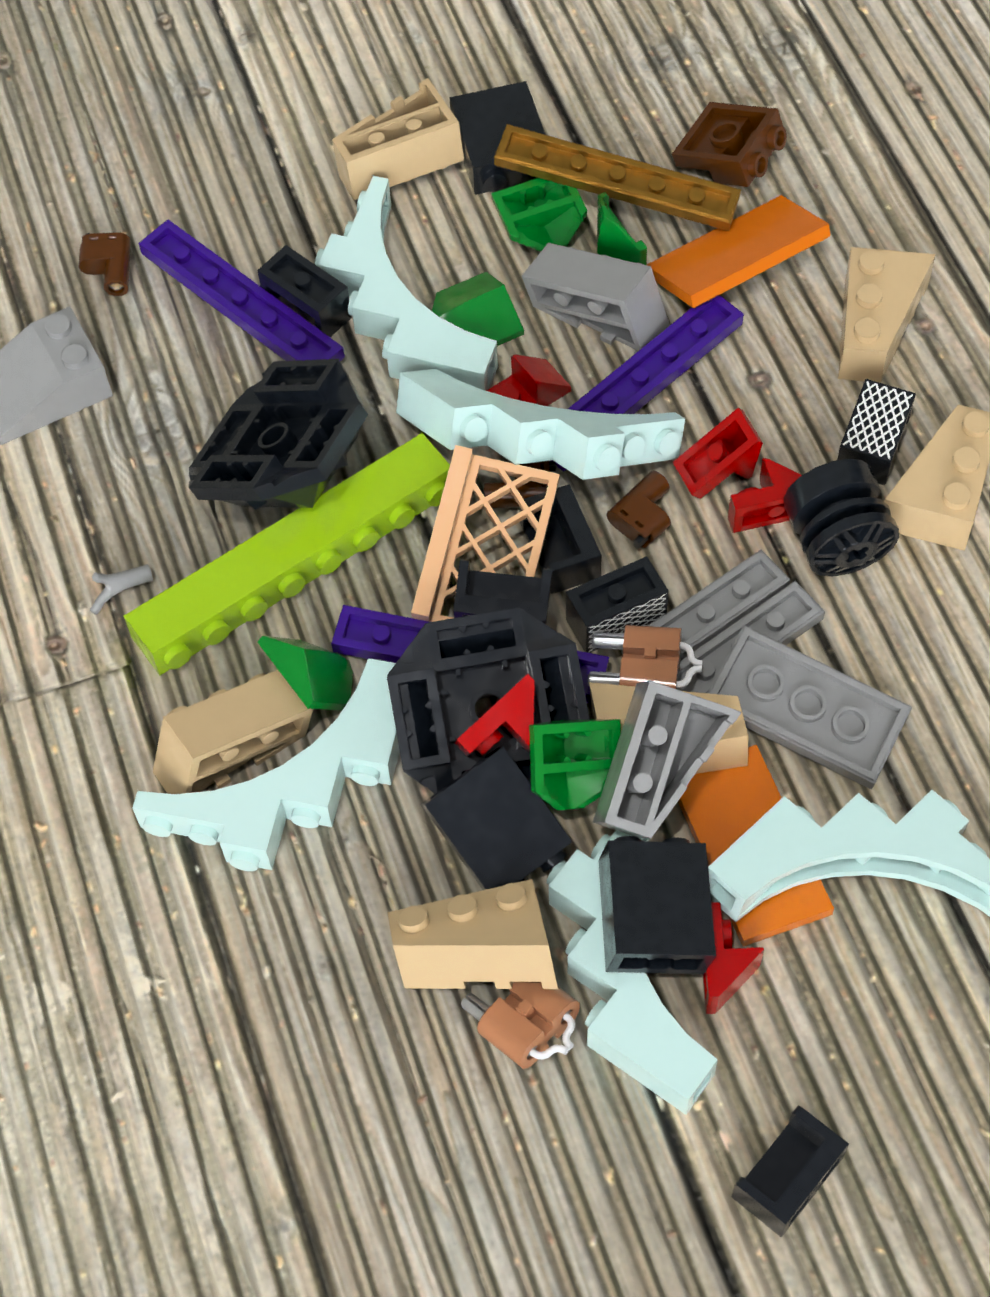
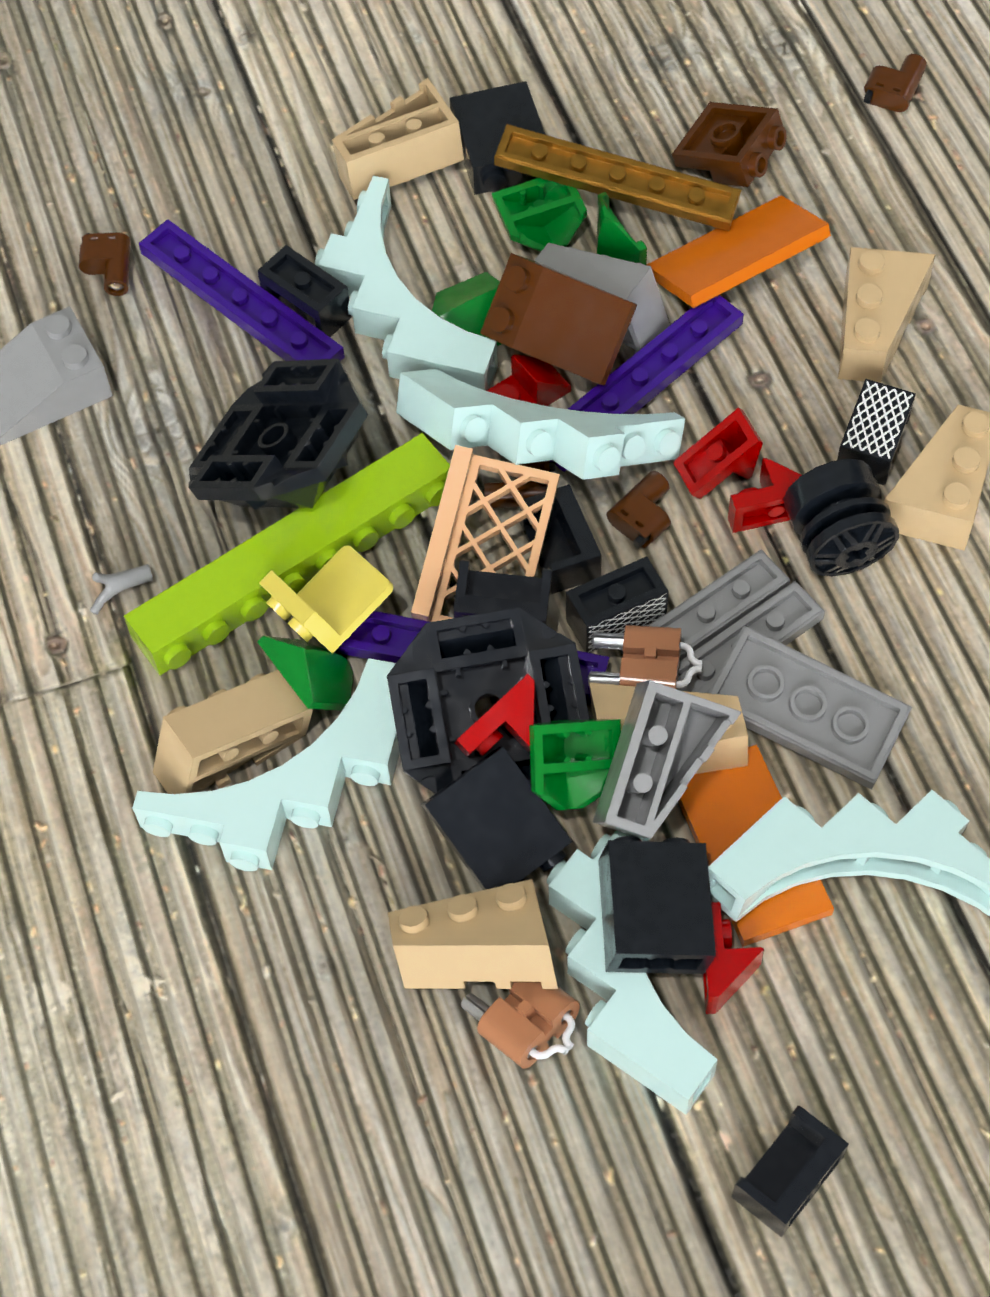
none -> light yellow bracket [259,545,393,654]
none -> reddish brown slope [480,253,637,386]
none -> reddish brown piece [863,54,927,112]

